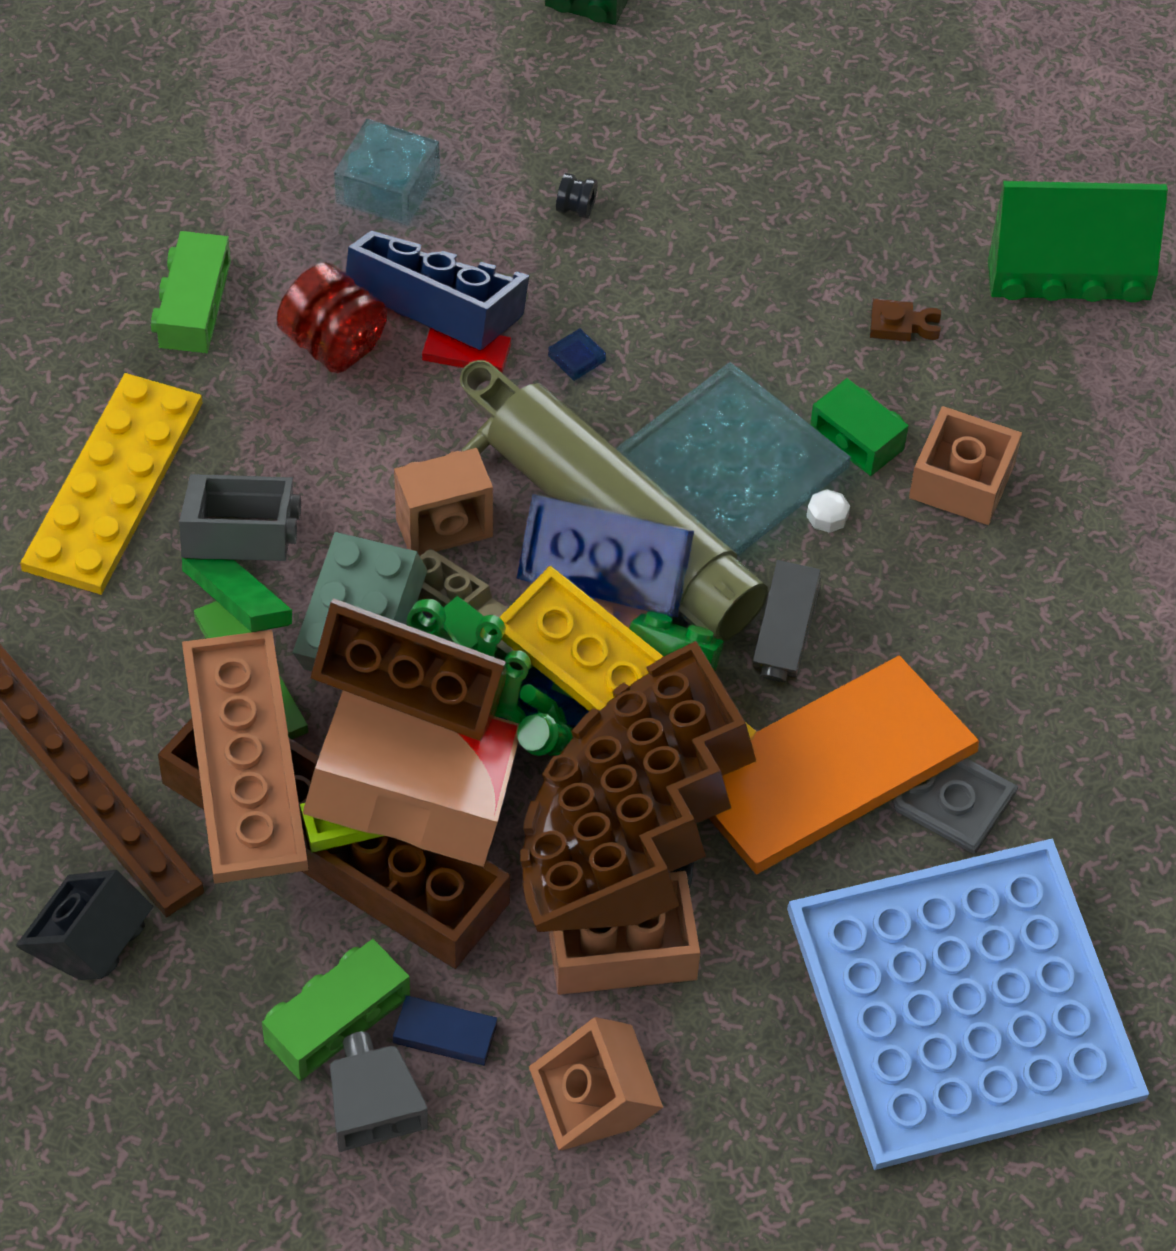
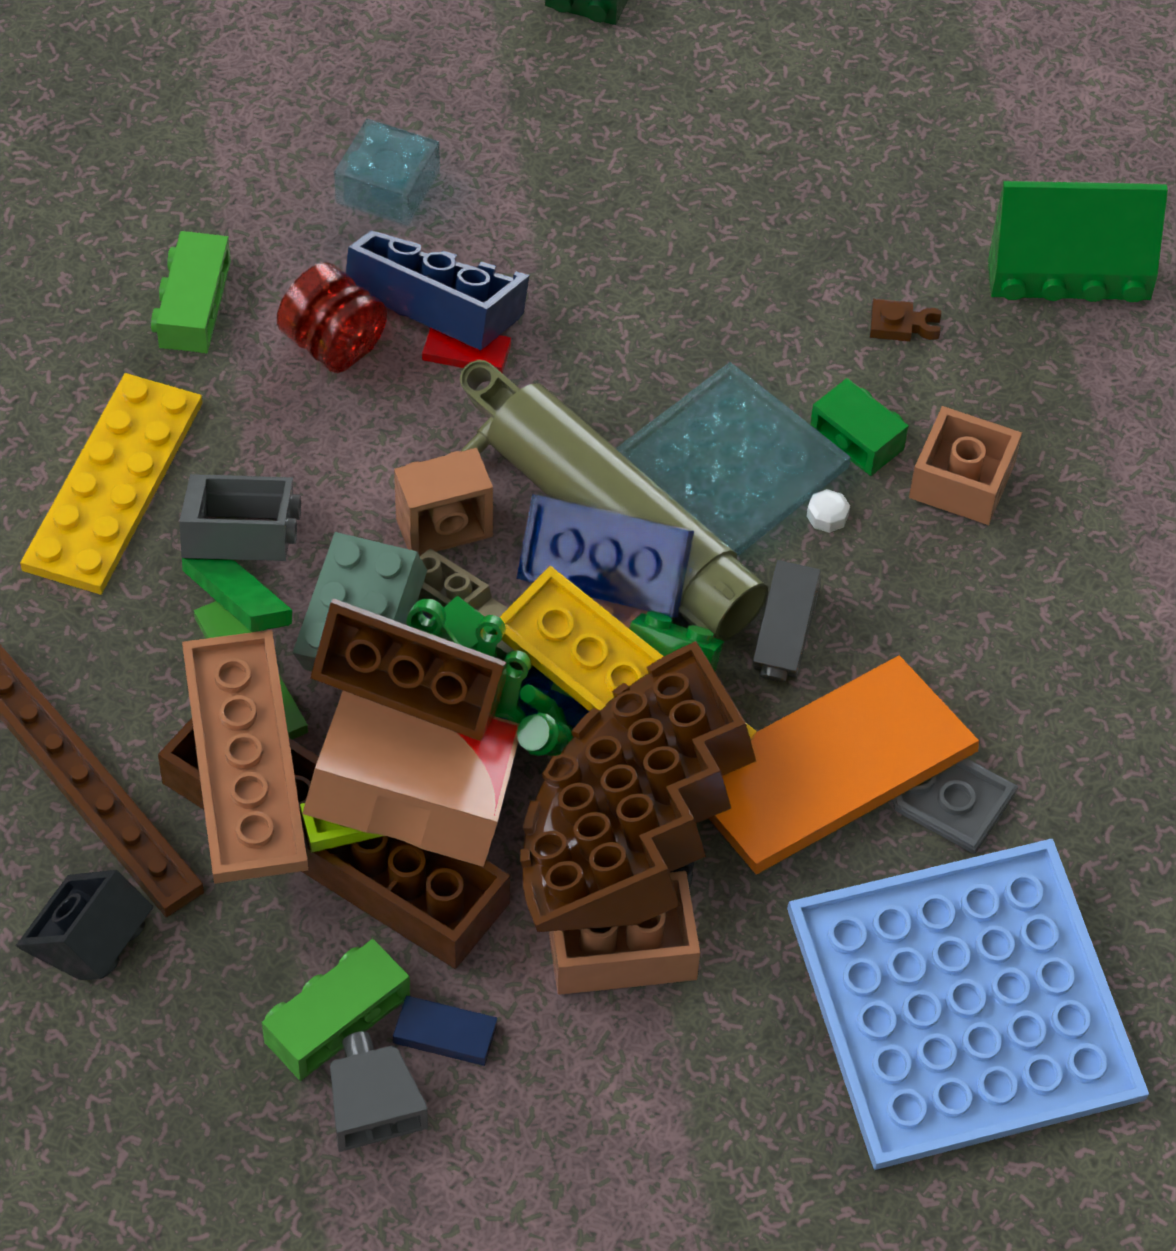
nougat slope [529,1017,663,1151] -> none
clear blue tile [548,328,606,381] -> none
black wheel [556,173,598,218] -> none

